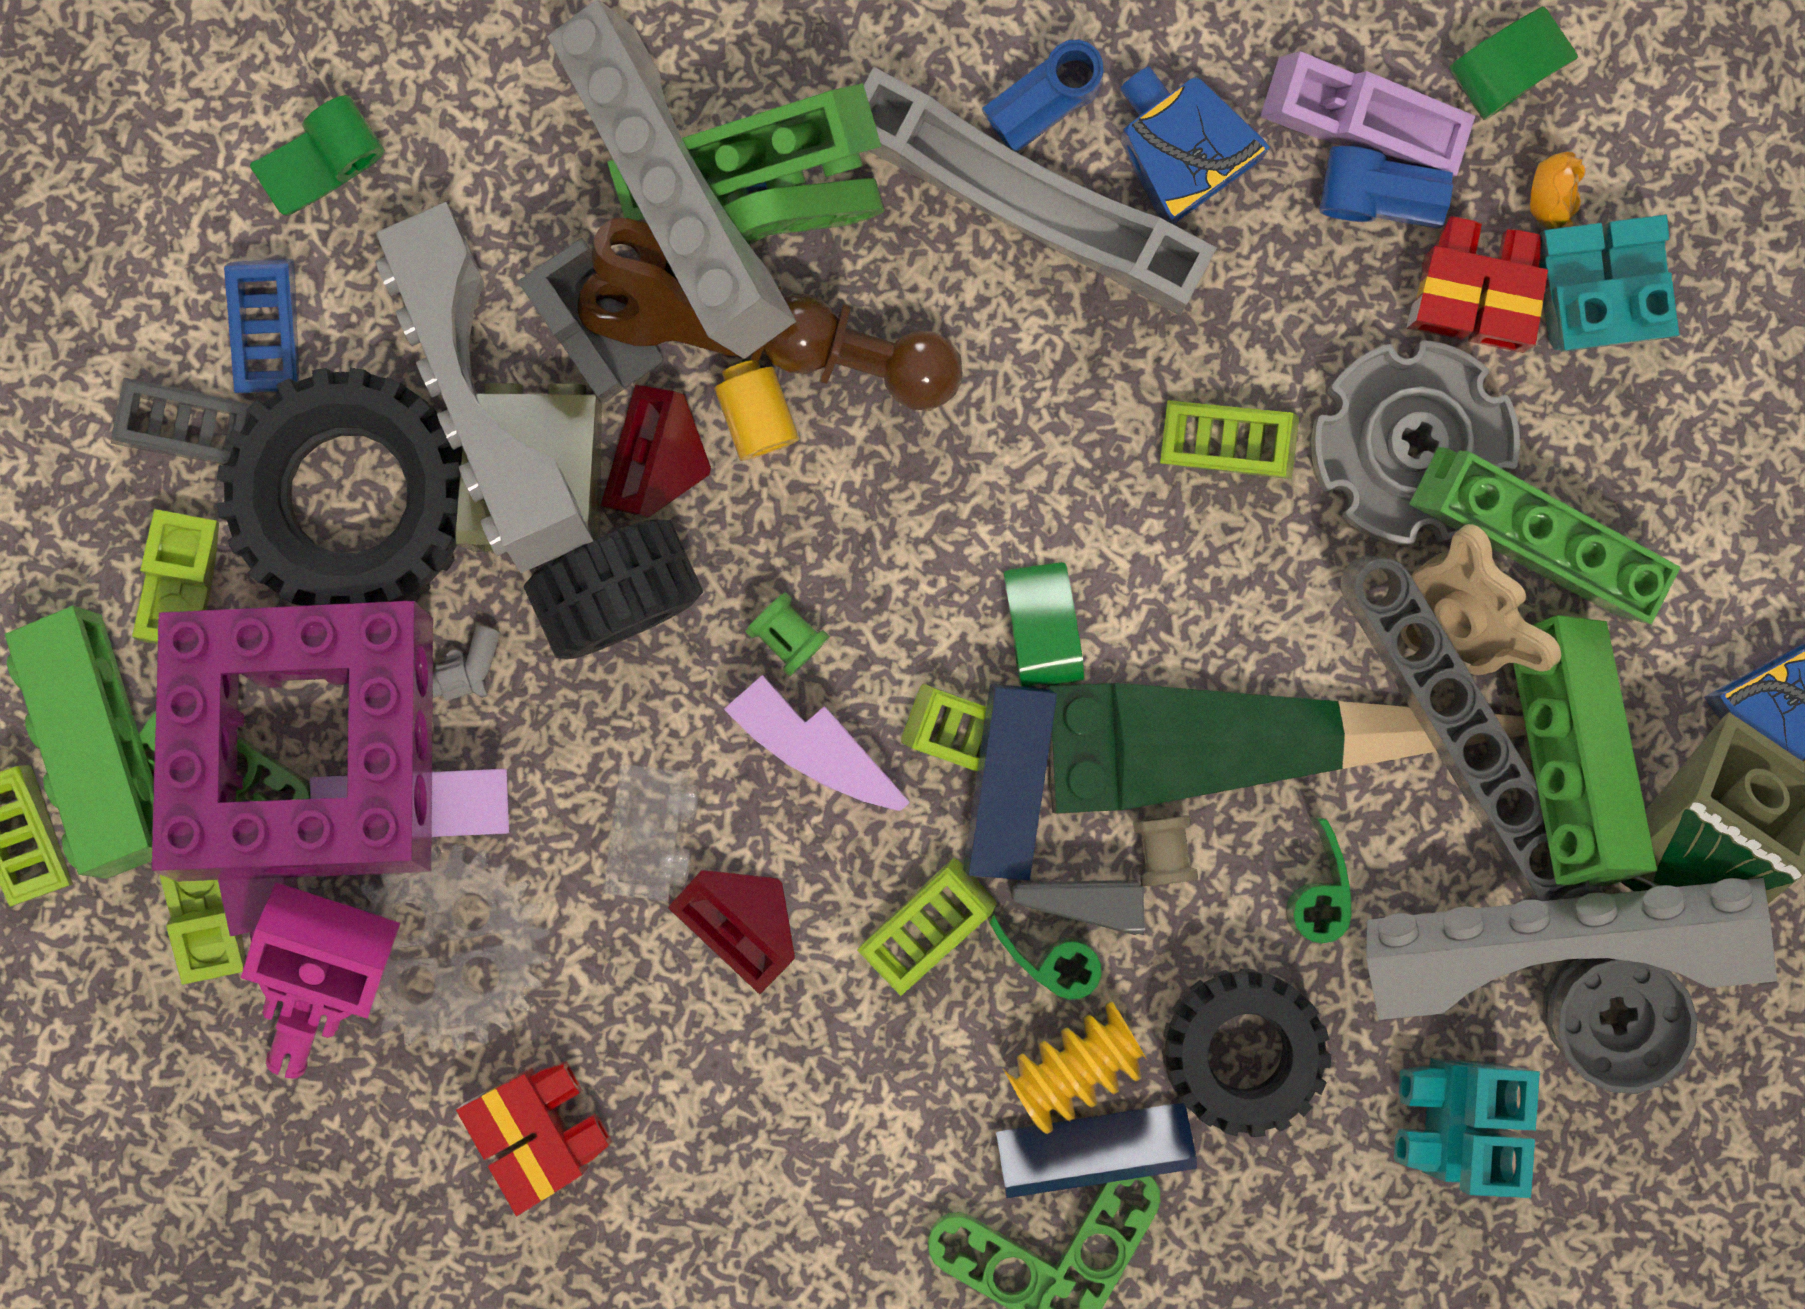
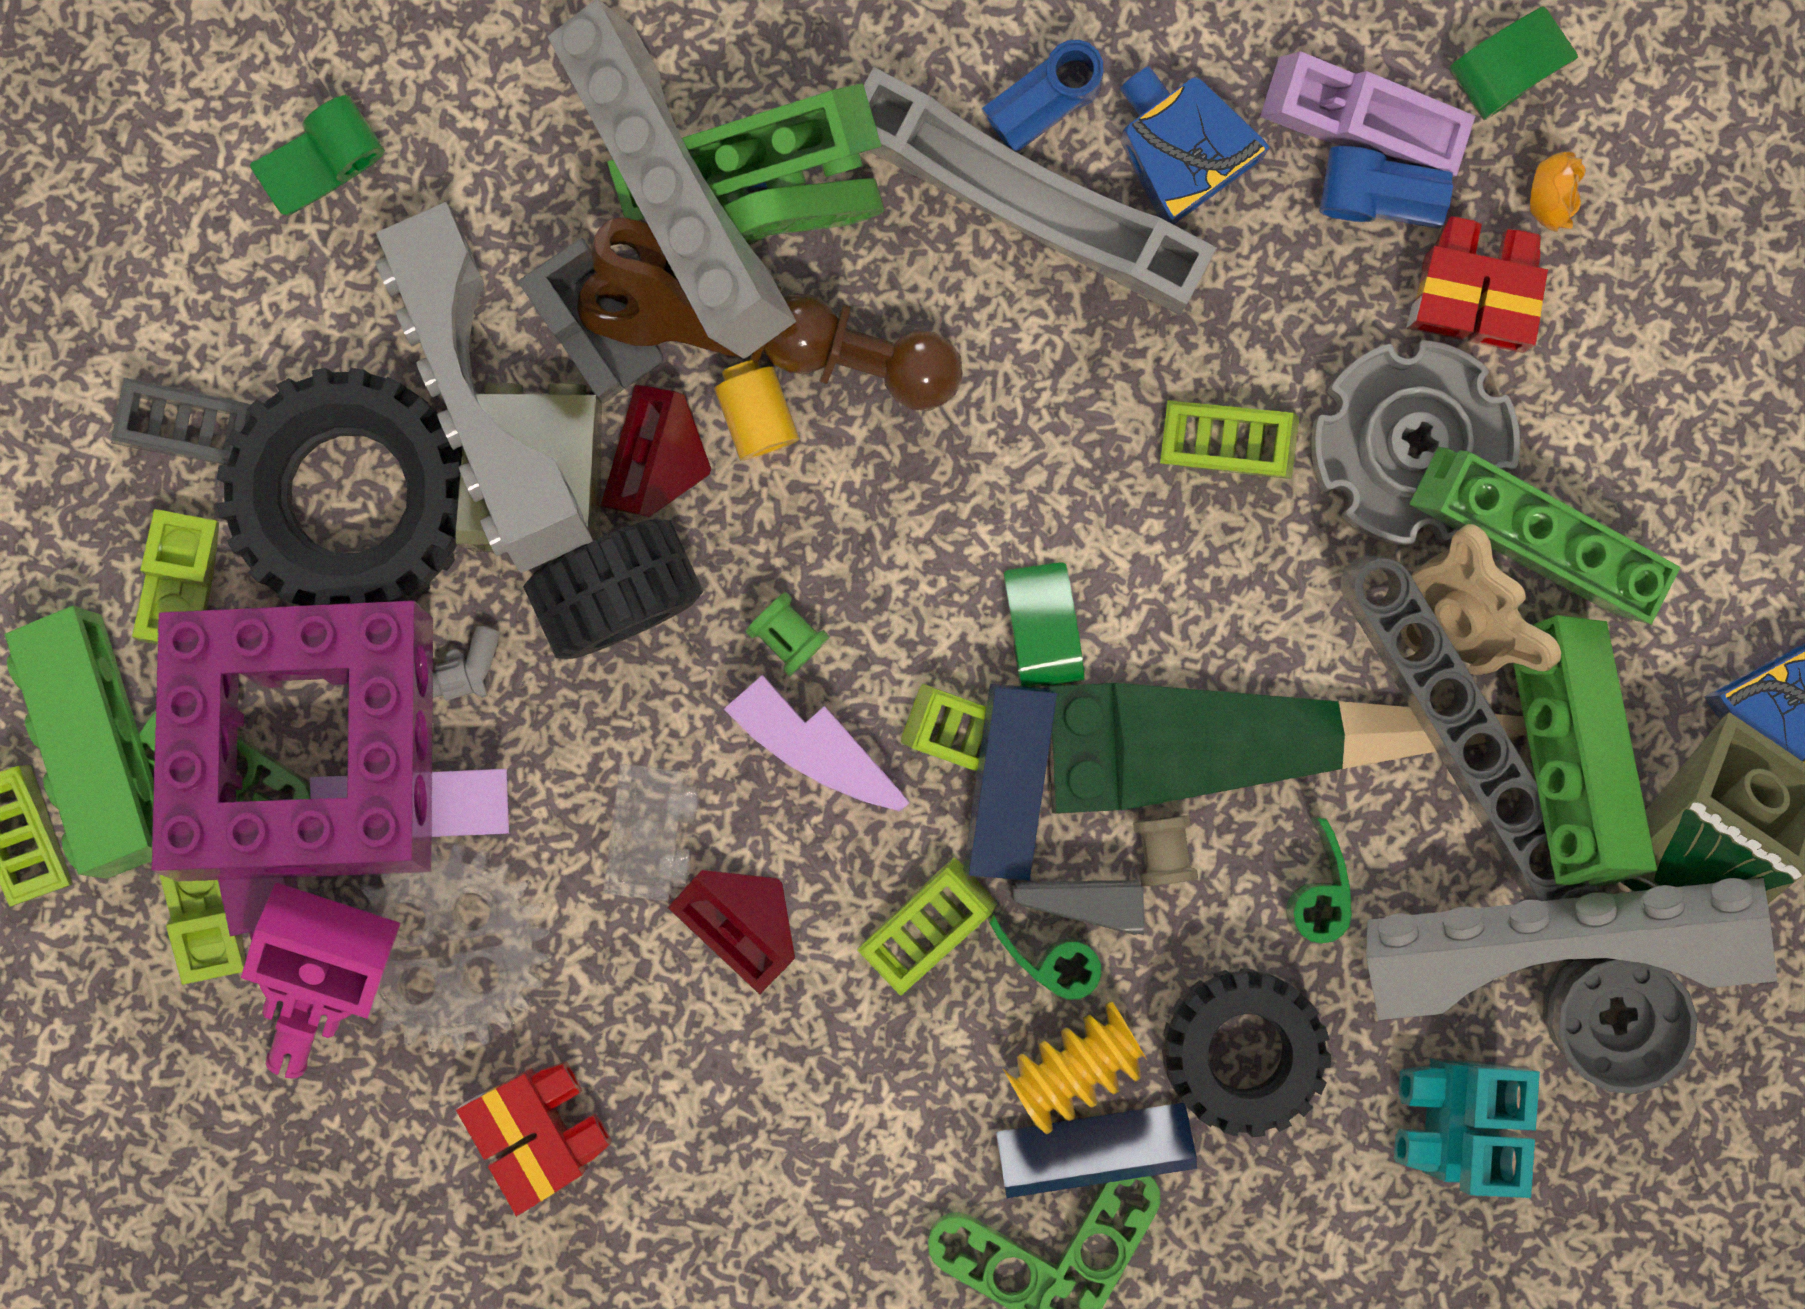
blue slope [224,259,300,393] -> none
teal hips [1539,214,1680,352] -> none

